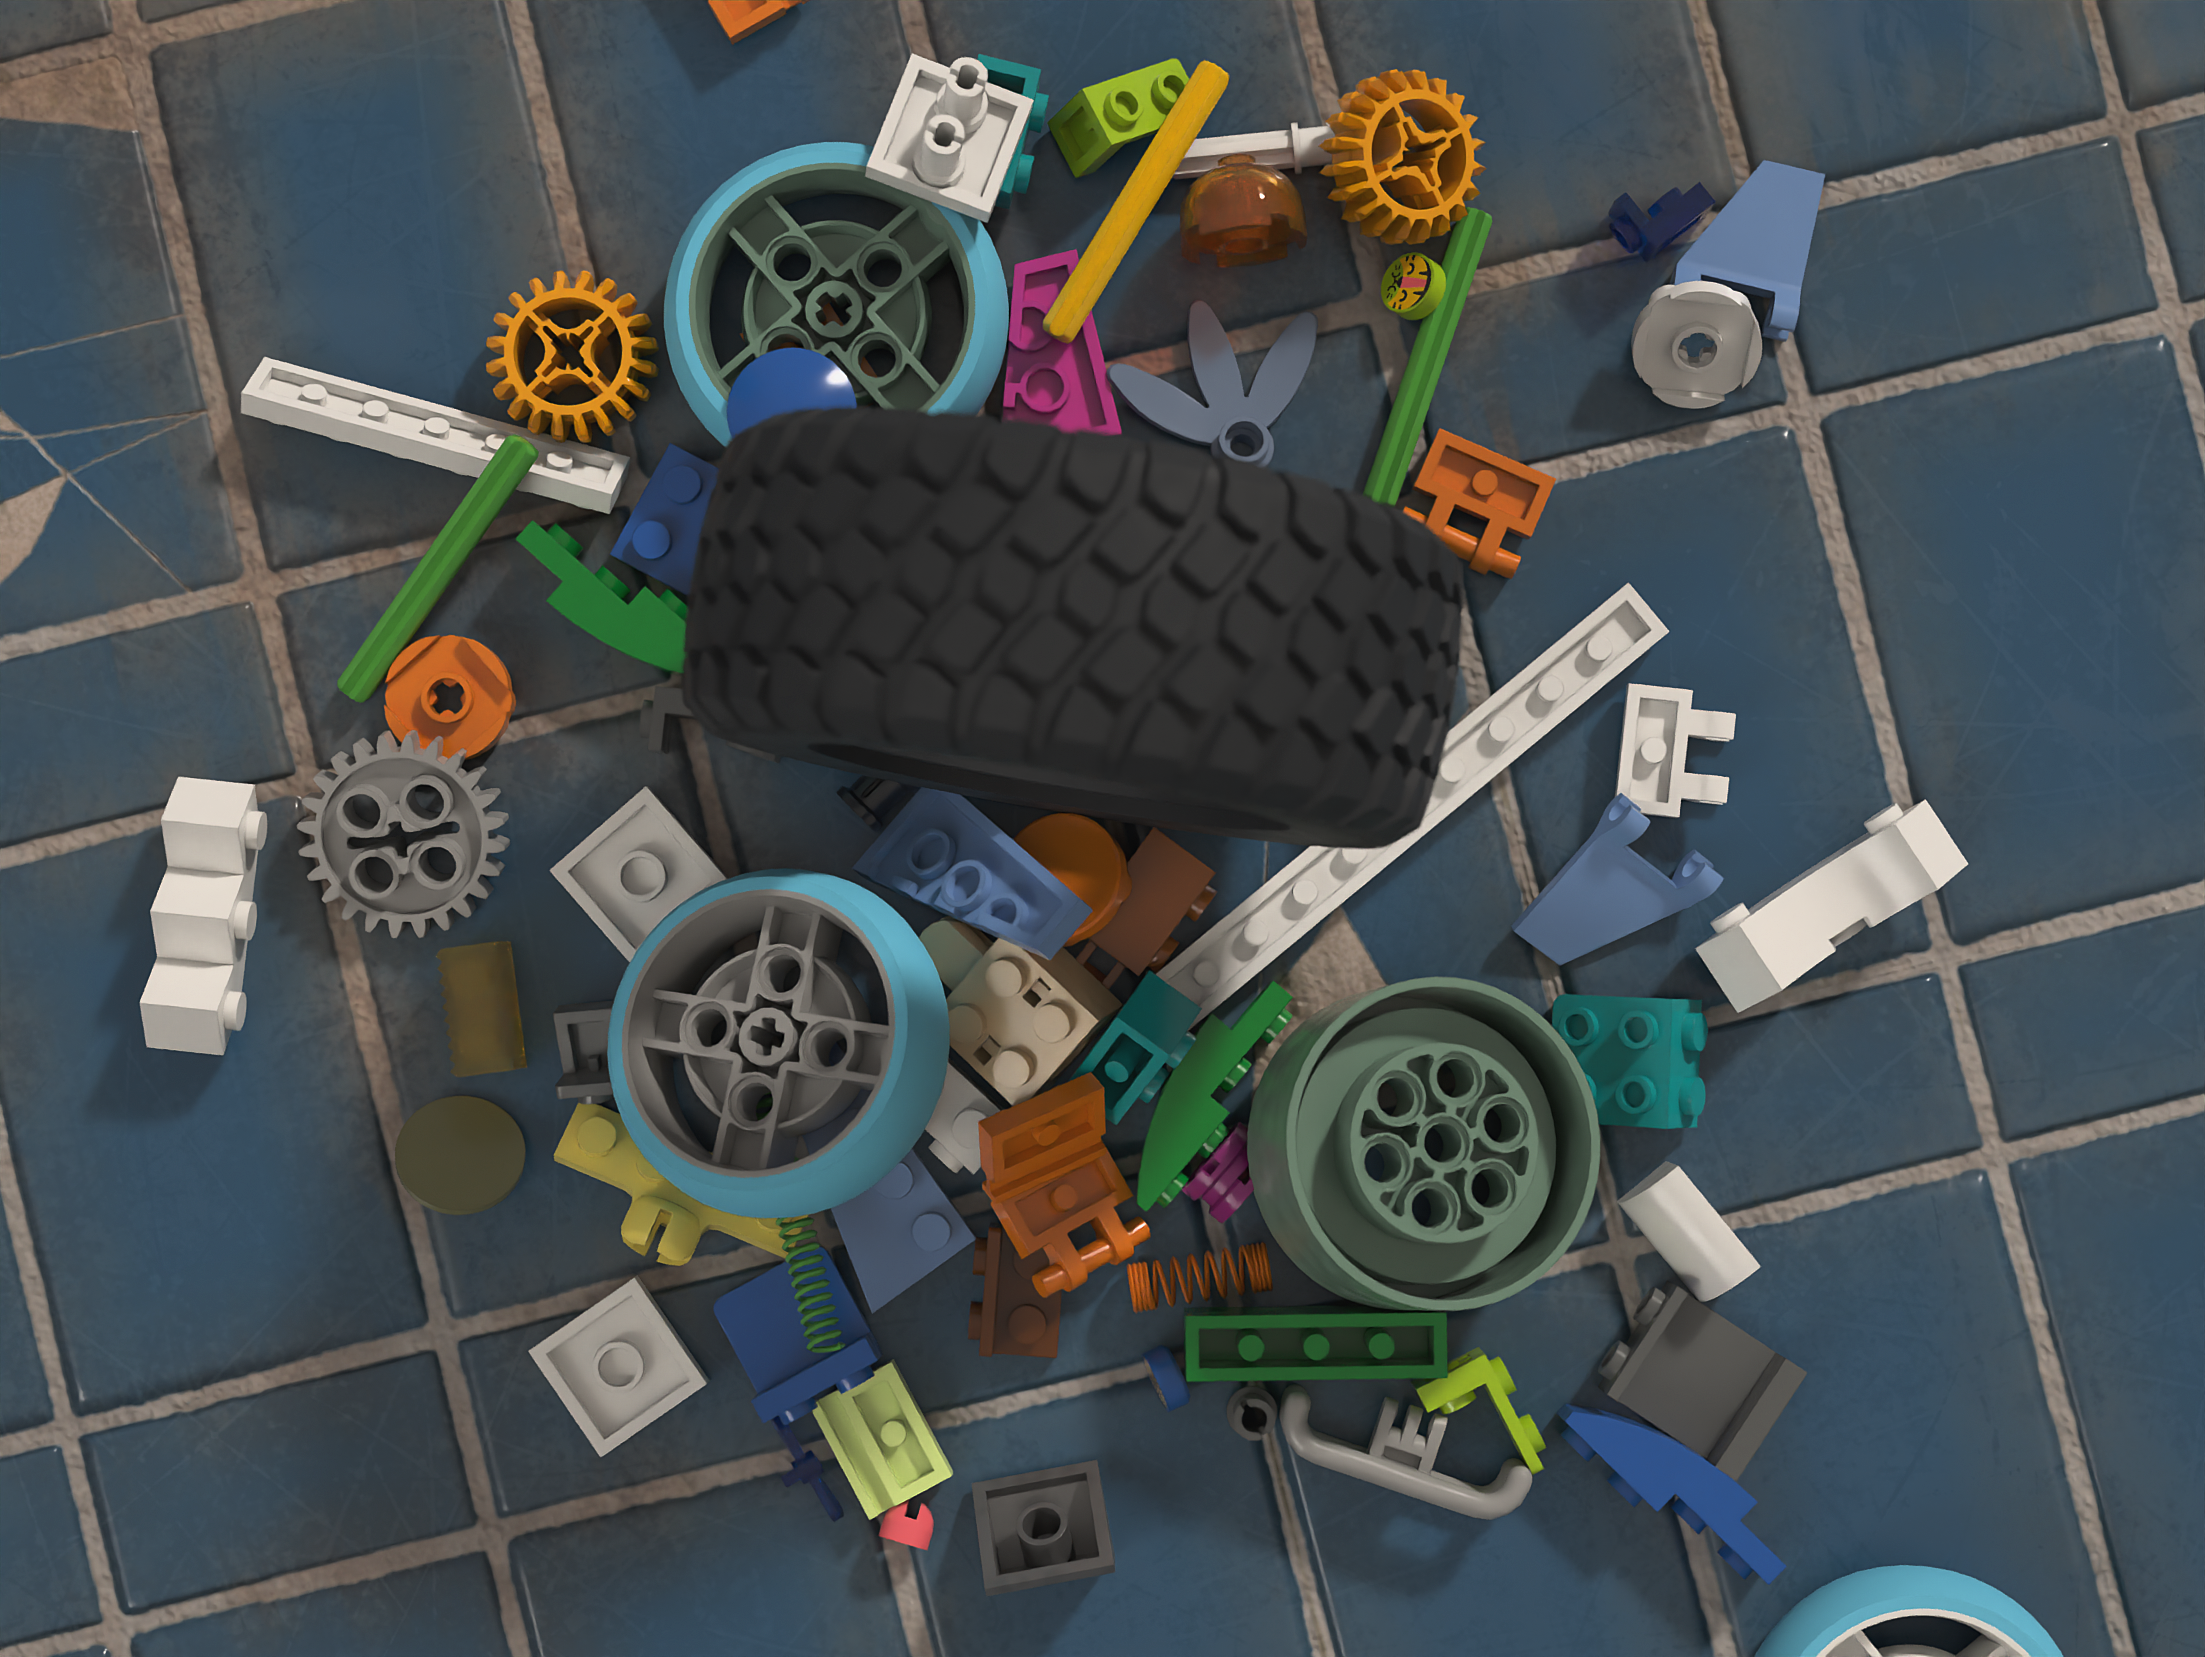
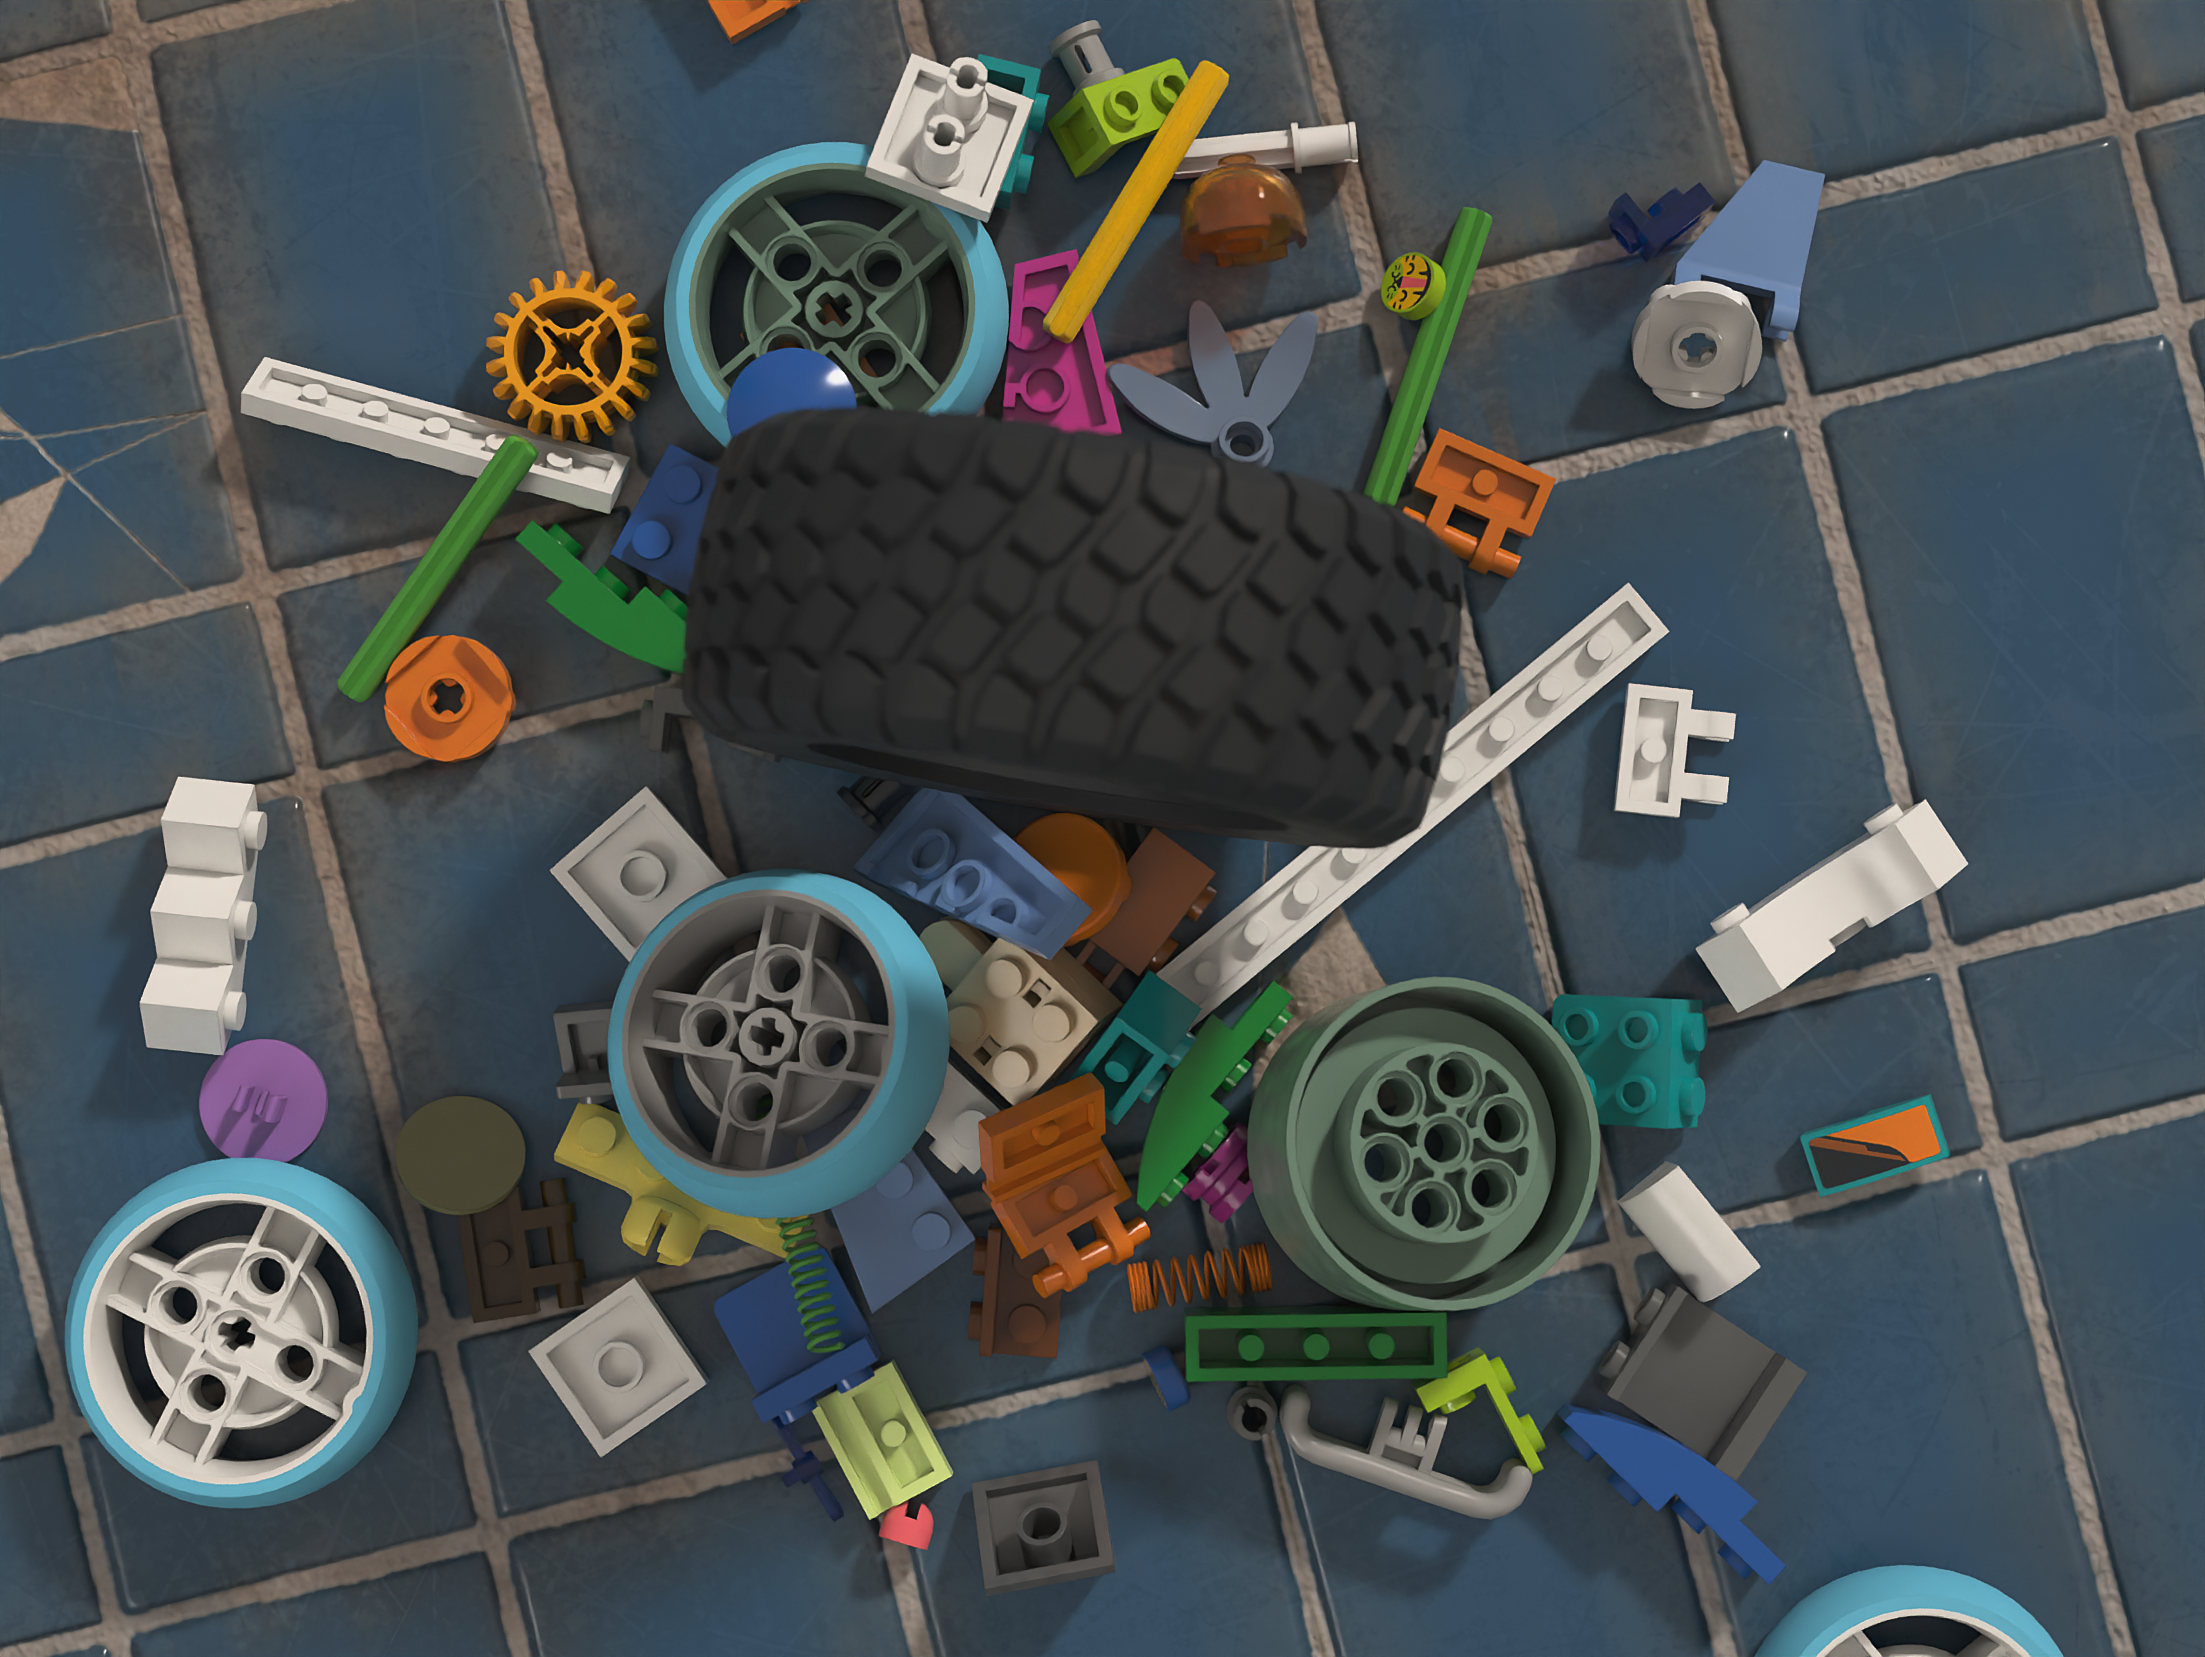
light grey gear [297,730,510,938] -> none
clear yellow brick [436,941,527,1078] -> none
light orange gear [1318,69,1487,245] -> none
medium blue flag [1511,793,1724,966] -> none
none -> white wheel [65,1158,418,1508]
none -> medium lavender piece [199,1039,328,1163]
none -> dark brown plate [457,1177,587,1323]
none -> light grey bush [1048,20,1125,97]
none -> slope [1800,1094,1951,1197]

